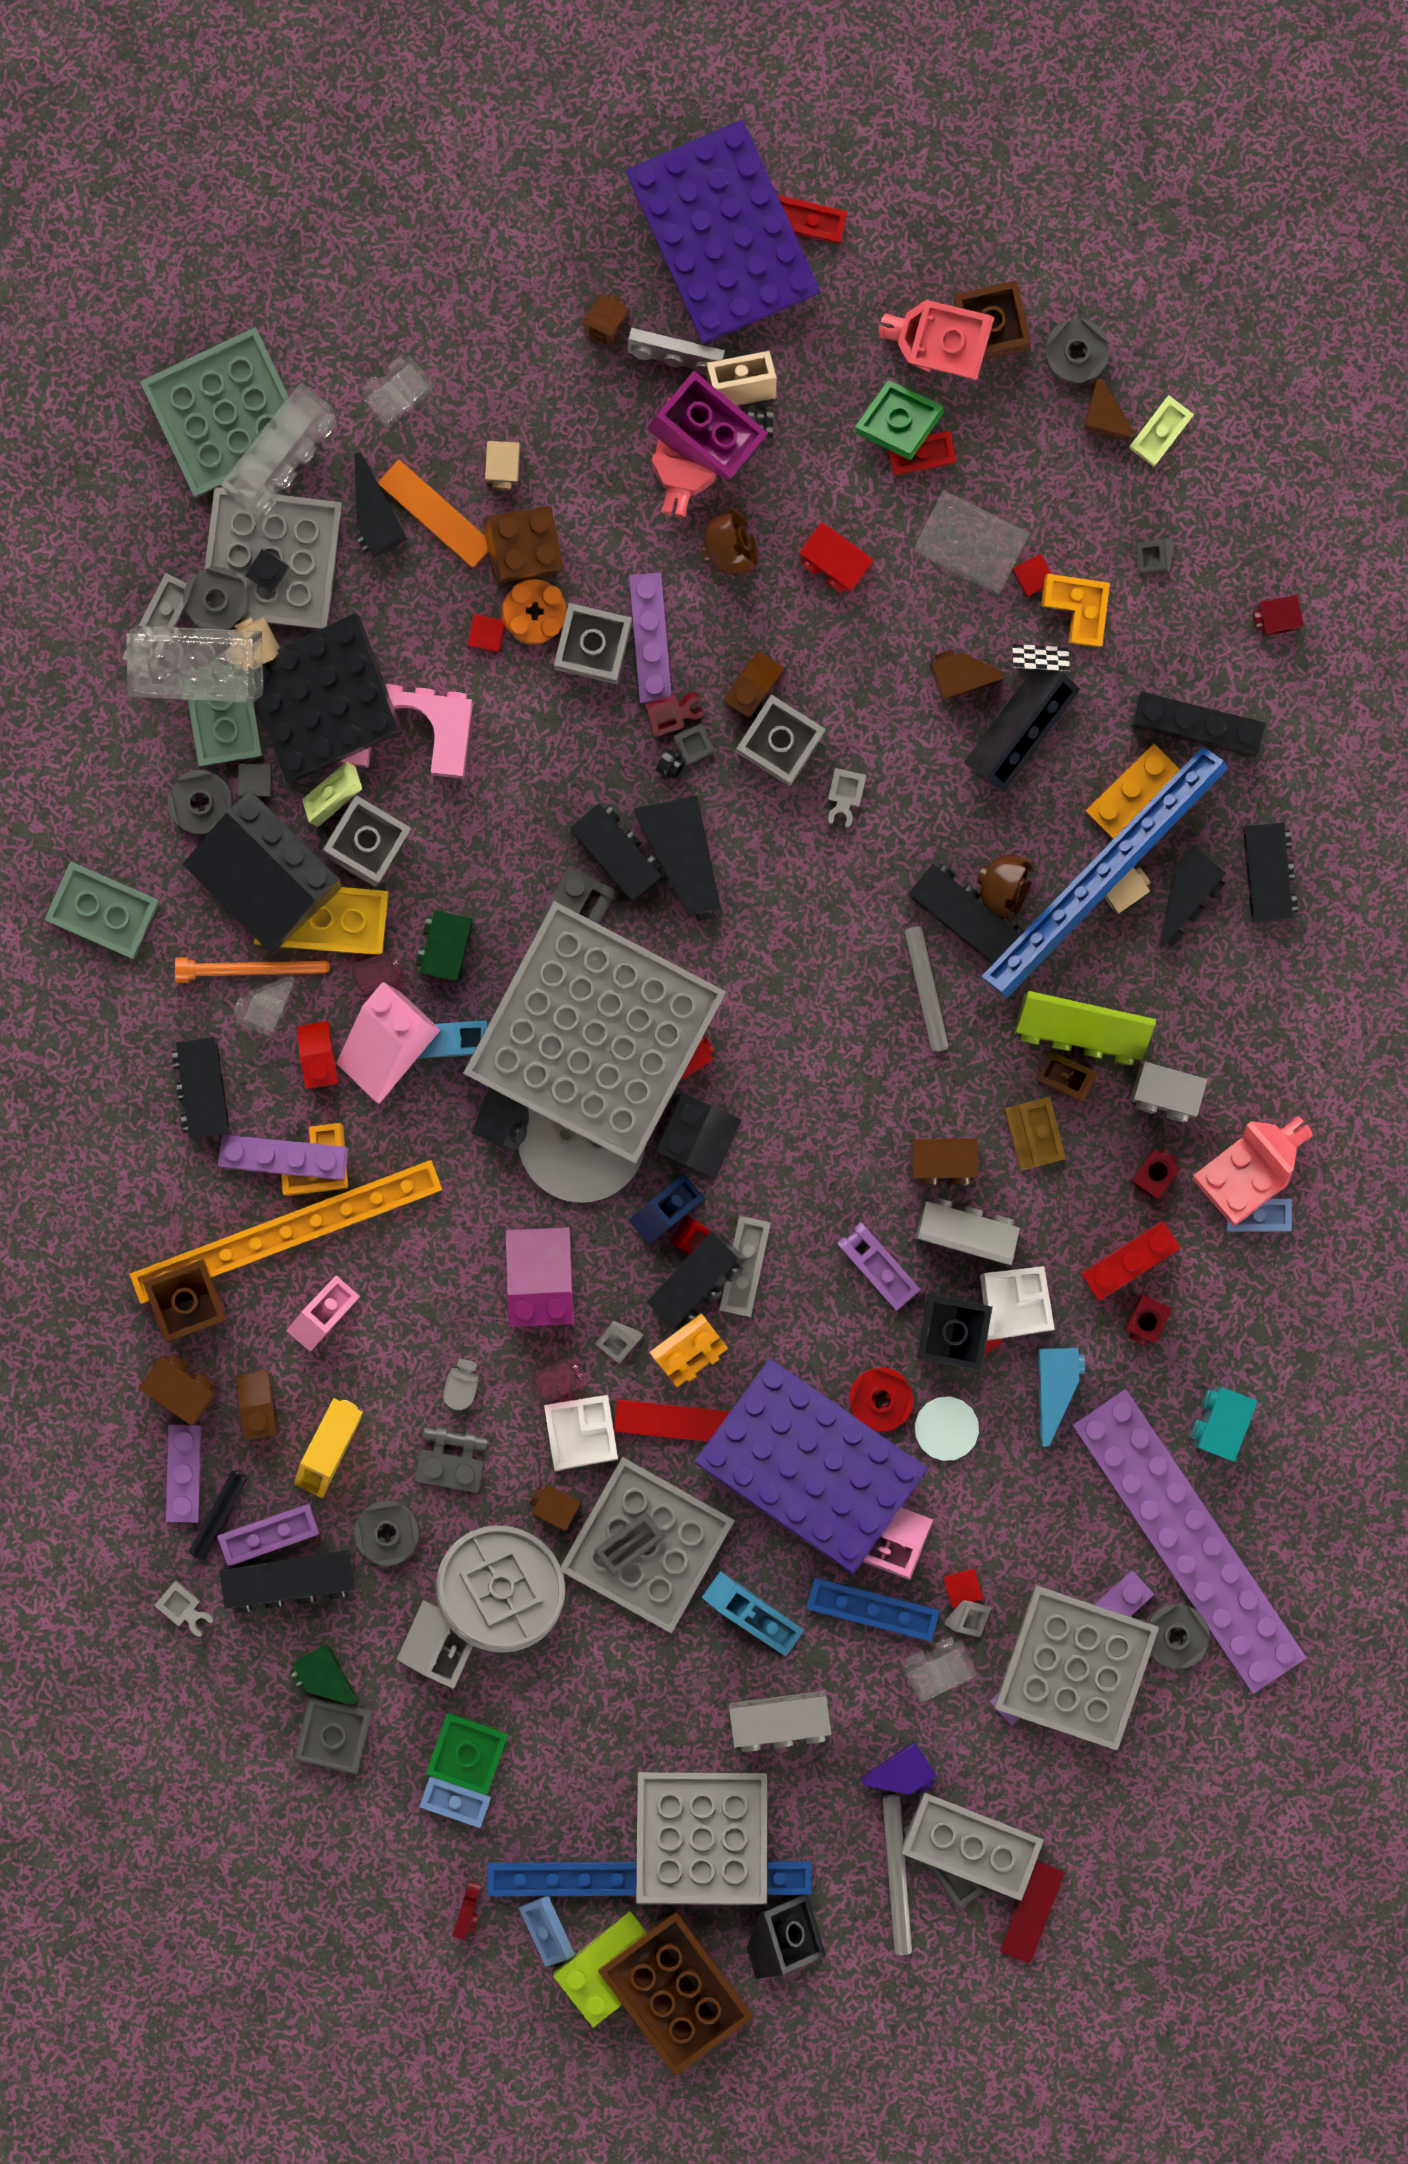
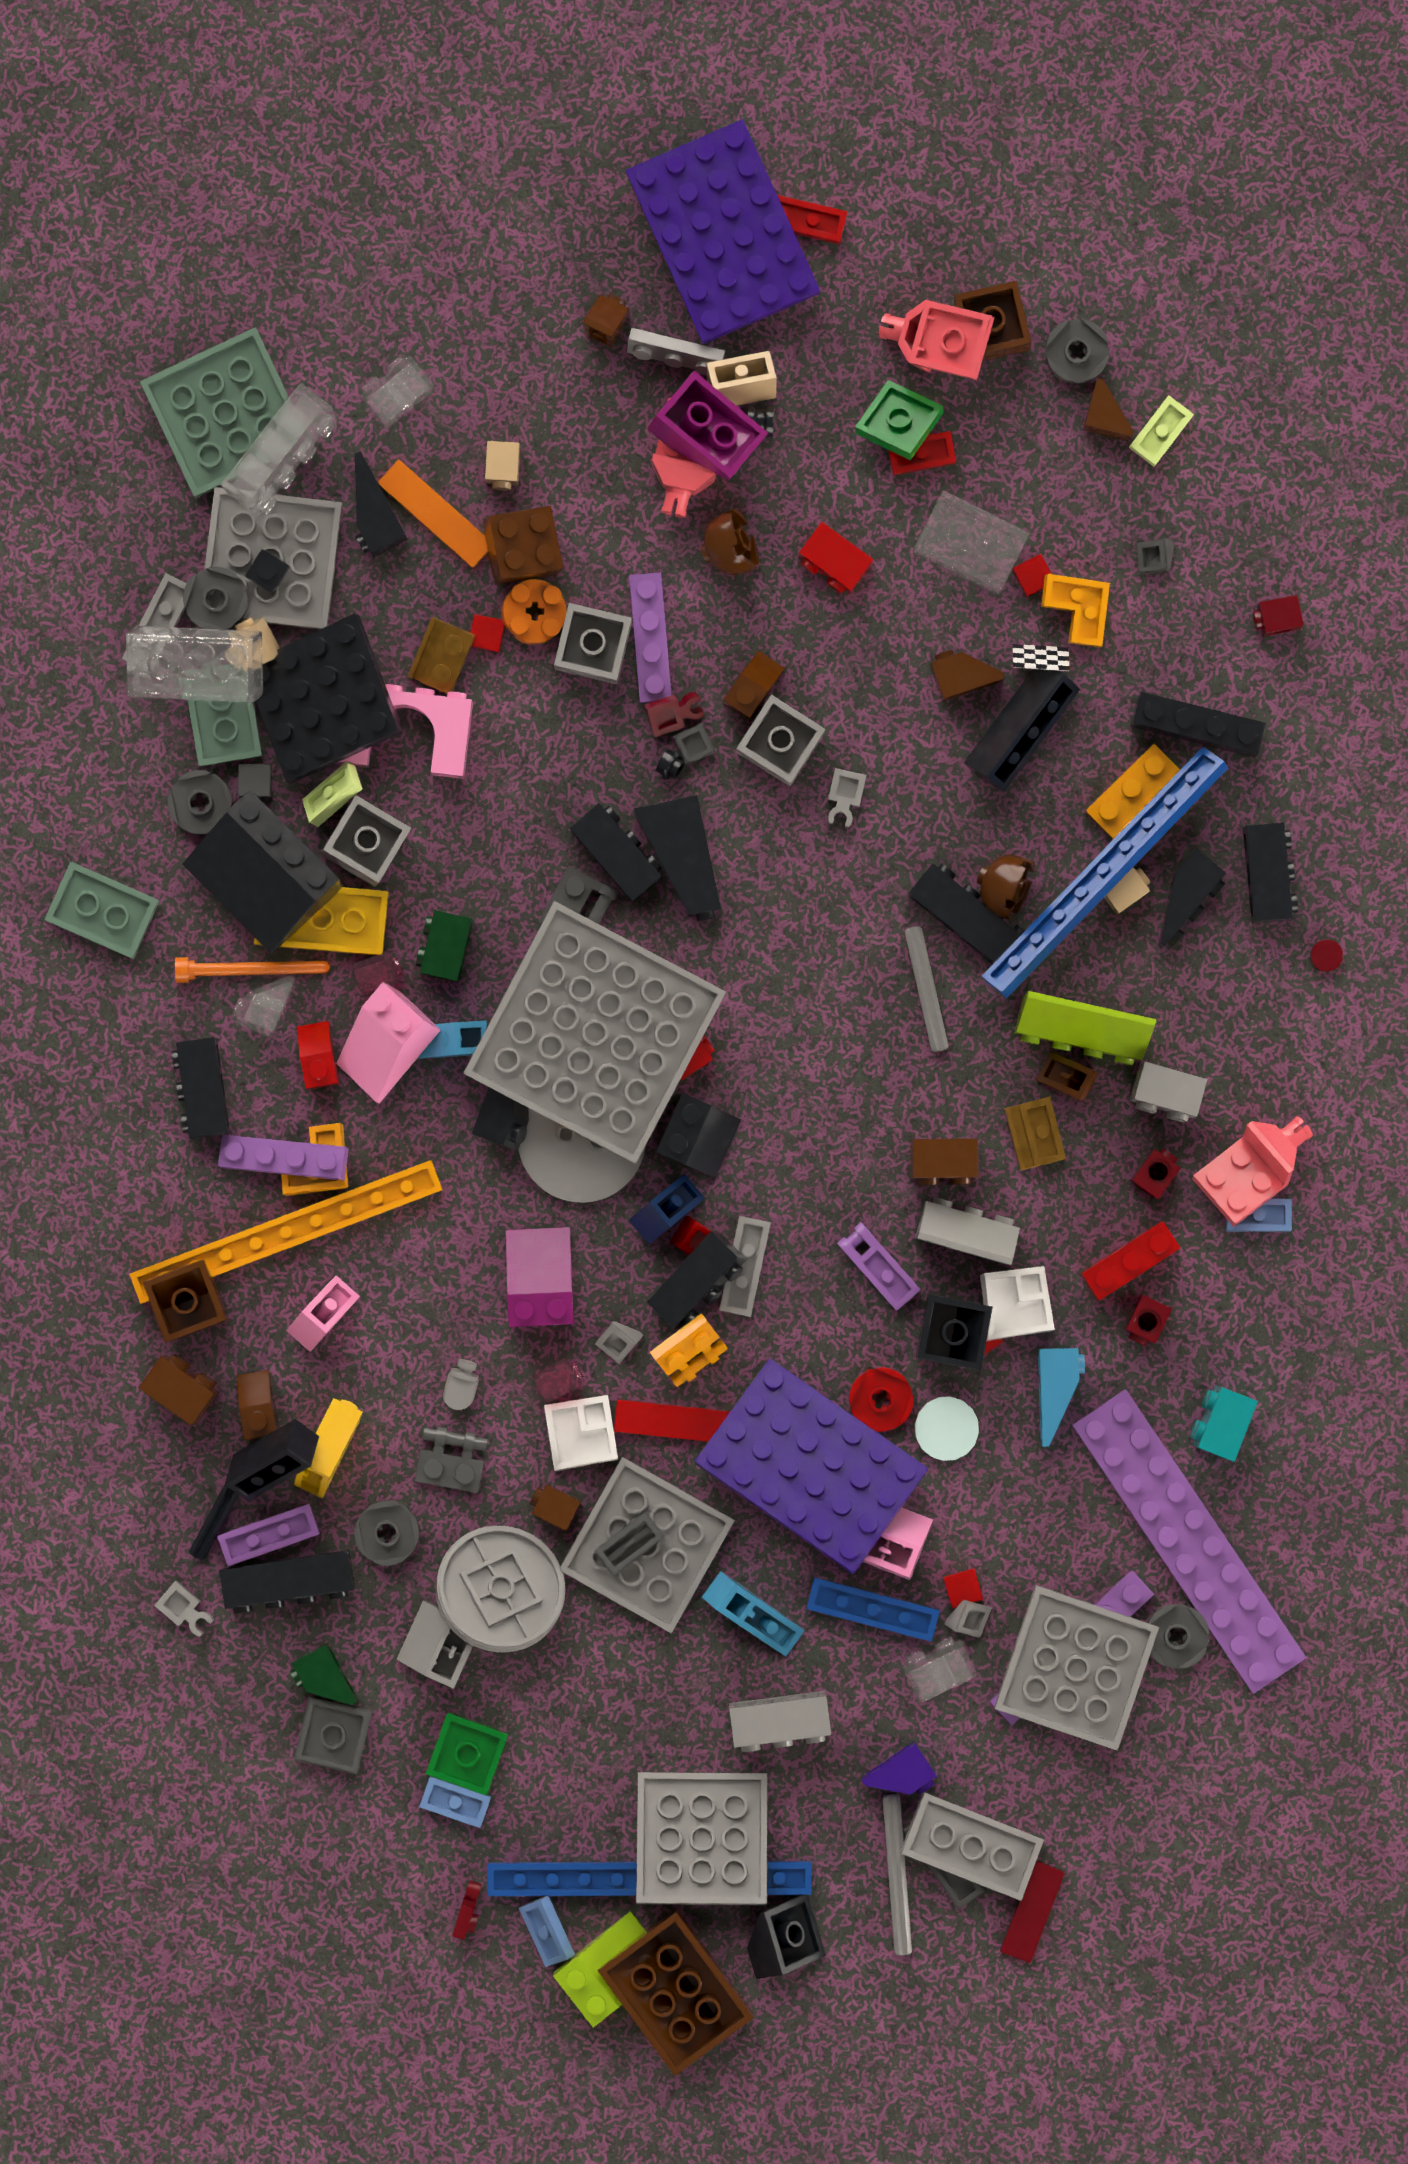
medium lavender plate [166,1424,202,1522] -> none
none -> black brick [224,1419,319,1501]
none -> pearl gold plate [407,616,476,694]
none -> dark red tile [1310,939,1343,972]

